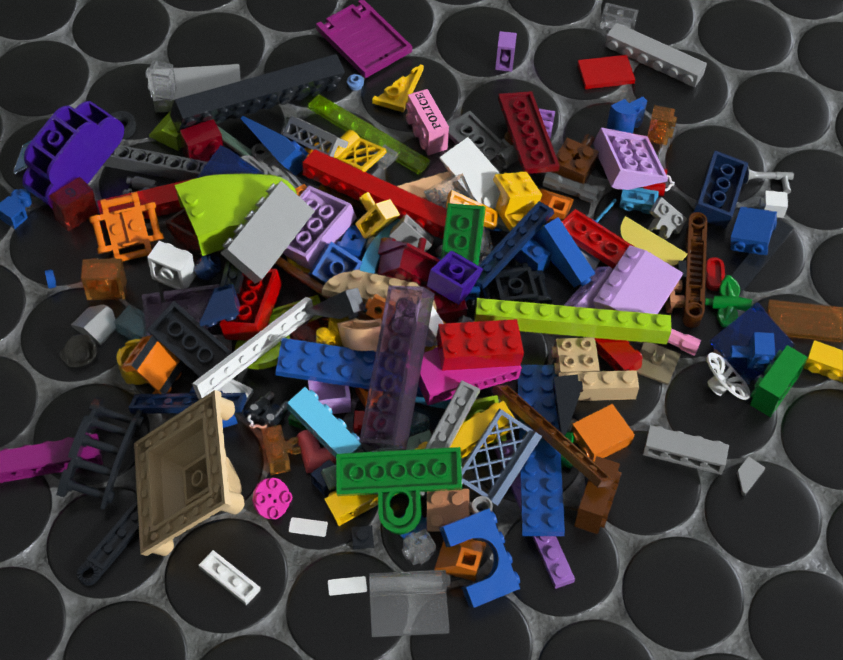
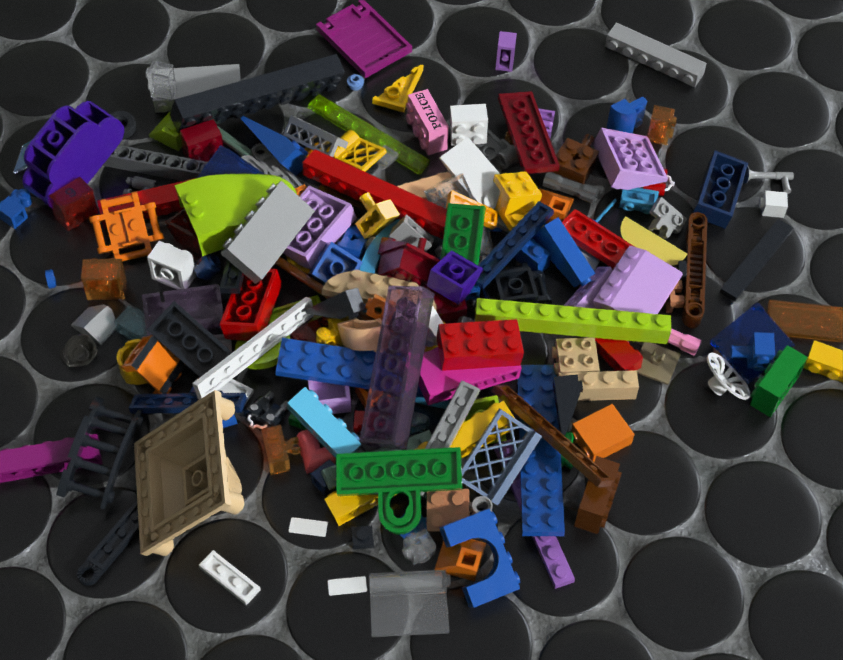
dark blue slope [199,283,240,327] -> none
dark pink plate [252,478,292,519] -> none
red tile [577,55,635,89] -> none
clear brick [600,3,639,31] -> none
light grey brick [643,425,729,475] -> none
red tile [705,257,725,291] -> none
green plant [705,275,752,327] -> none
blue panel [731,207,777,255] -> none
light grey tile [736,457,765,496] -> none
none -> white brick [450,104,488,145]

